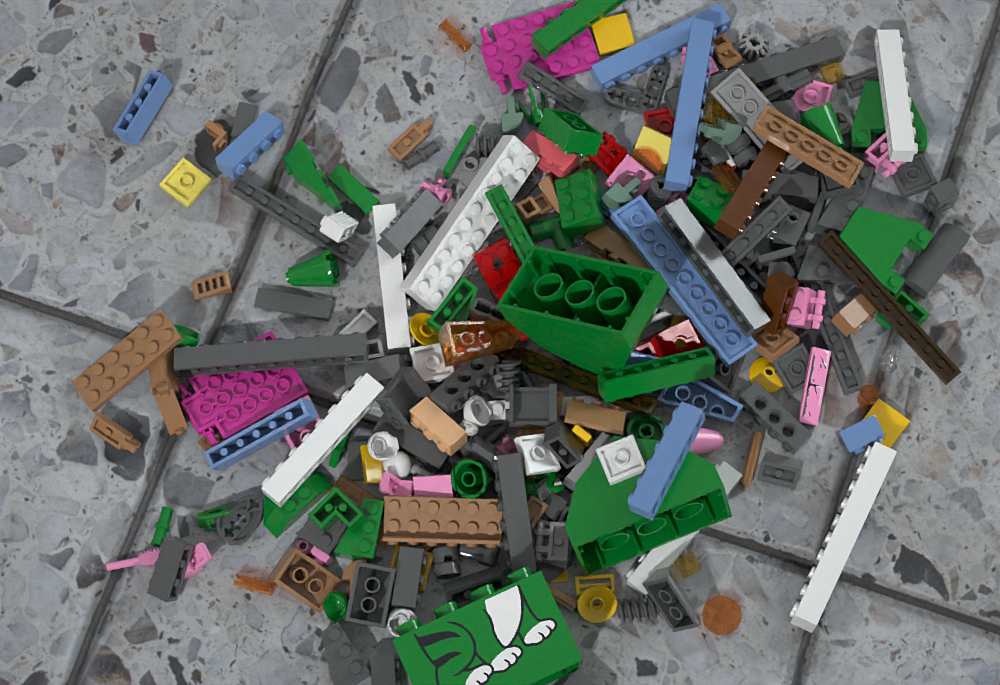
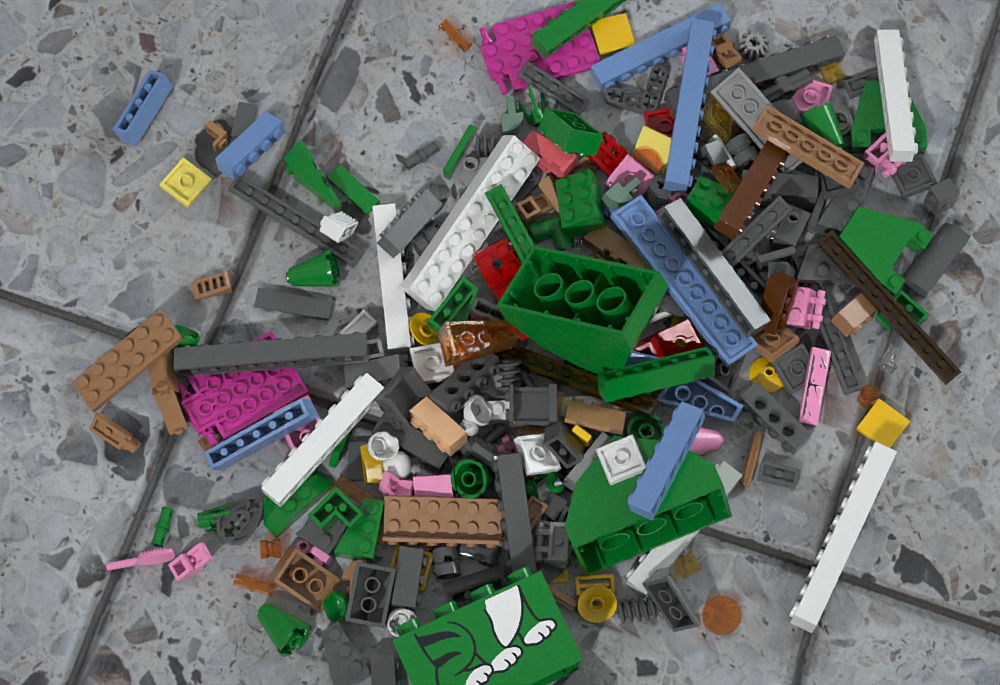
dark grey brick [147,536,194,602] -> none
medium nougat hinge [387,118,433,163] -> none
bright pink piece [420,176,452,206] -> none
sand green brick [698,118,743,145] -> none
medium blue brick [839,414,886,454] -> none
none -> green cone [257,603,310,657]
none -> clear orange wheel [260,538,281,559]

